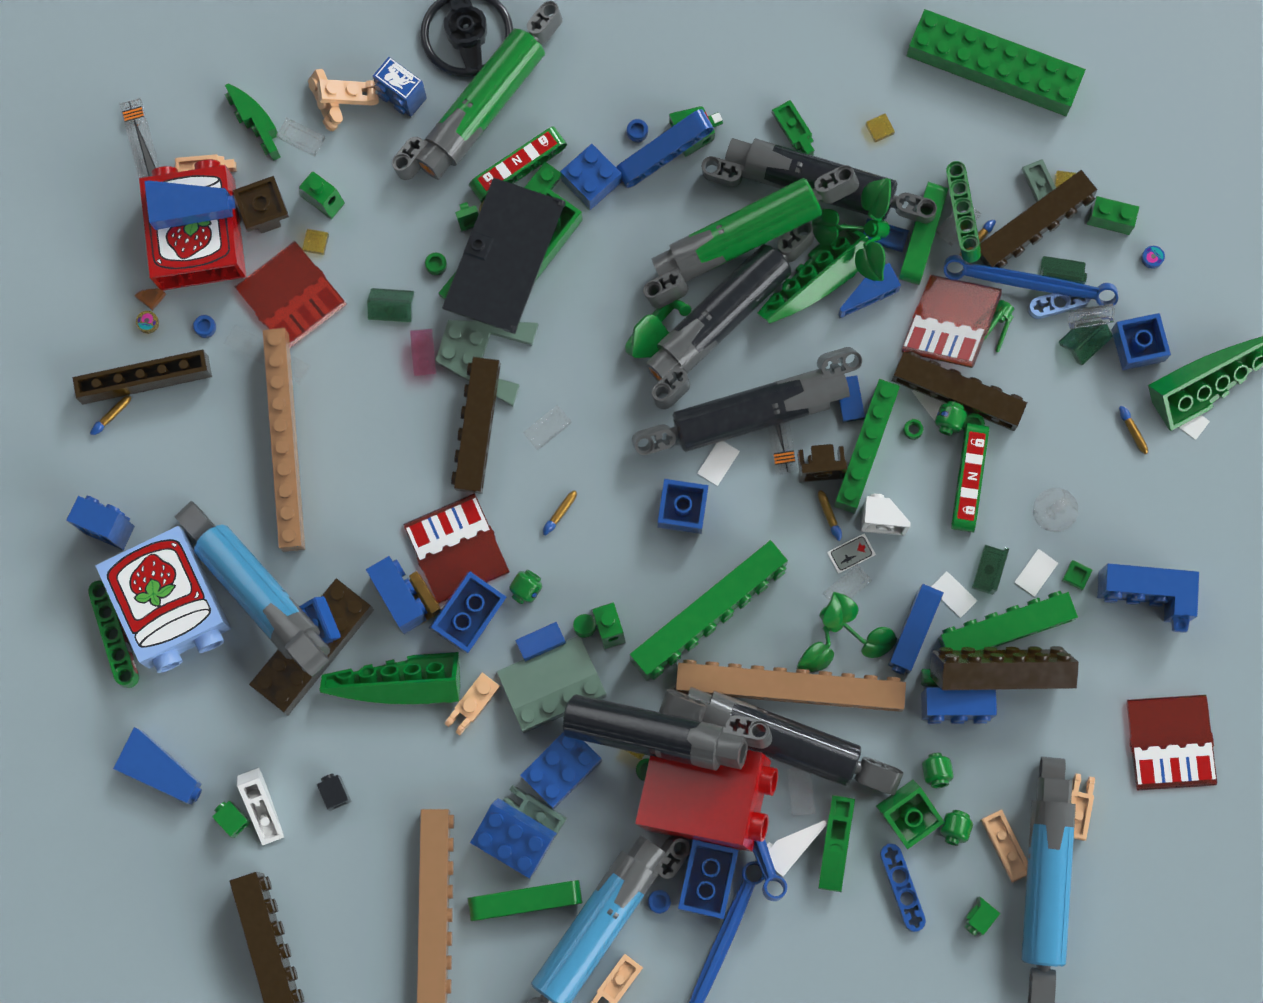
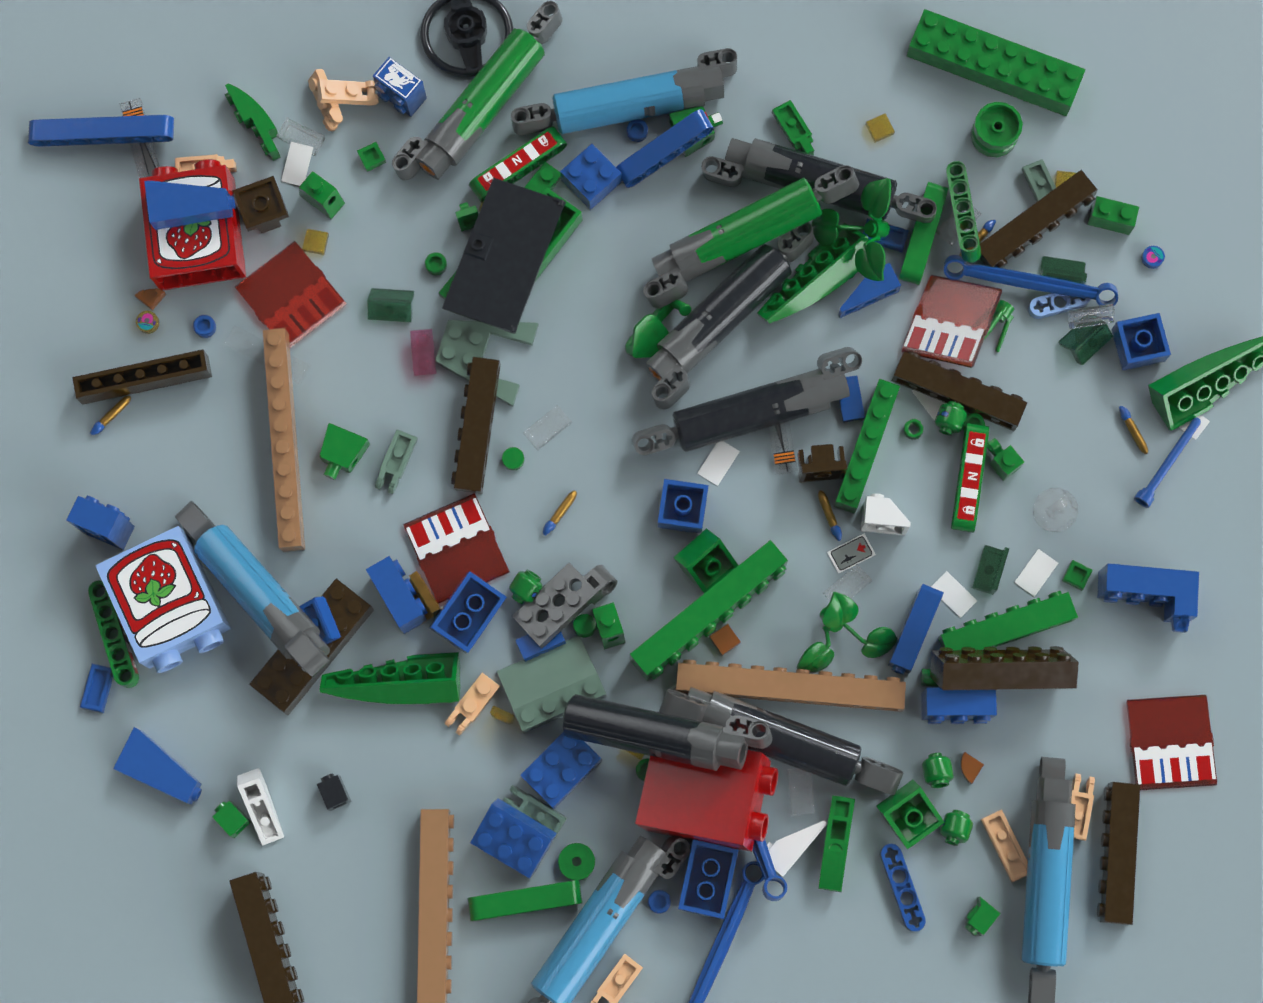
none -> blue beam [28,115,174,147]
none -> blue tile [80,663,113,713]
none -> white sticker [281,142,313,186]
none -> green torso [320,423,370,480]
none -> green plate [357,142,386,172]
none -> sand green hinge [375,430,418,494]
none -> clear yellow tile [490,706,515,725]
none -> green tile [502,447,525,470]
none -> piece [511,48,737,135]
none -> dark grey hinge [512,563,618,648]
none -> green piece [558,843,595,880]
none -> green slope [673,528,739,594]
none -> dark orange tile [709,624,741,656]
none -> dark orange tile [961,752,984,784]
none -> green wheel [971,102,1023,158]
none -> green brick [987,438,1024,481]
none -> dark brown brick [1097,782,1140,925]
none -> blue piece [1134,418,1201,508]

